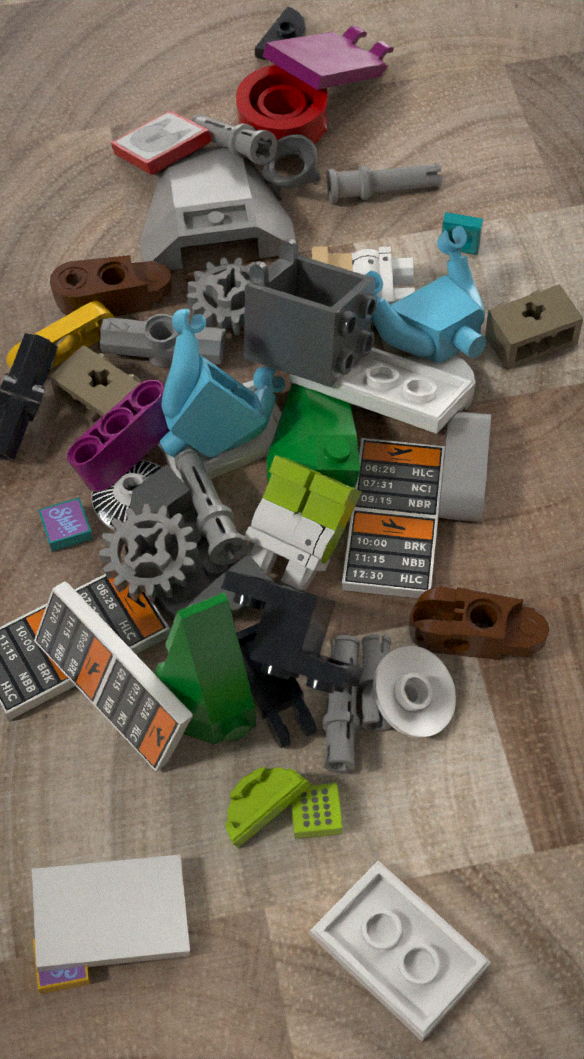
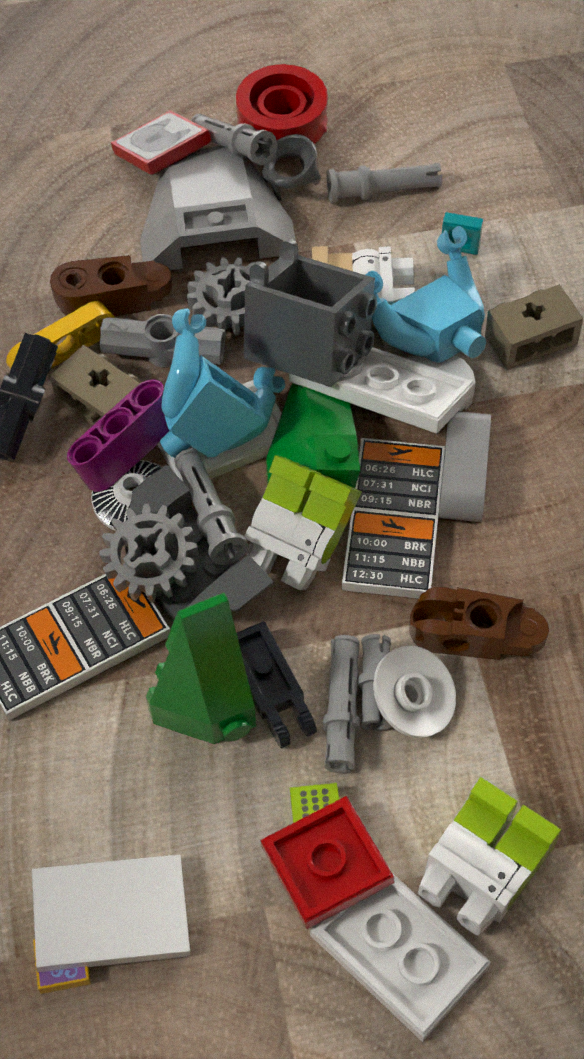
tile [34,581,193,772] -> none
tile [38,497,93,552] -> none
black bracket [221,570,364,694] -> none
lime plate [225,767,312,848] -> none
black plate [255,6,306,60] -> none
tile [262,25,394,90] -> none
none -> red tile [260,796,395,930]
none -> hips [418,777,561,935]

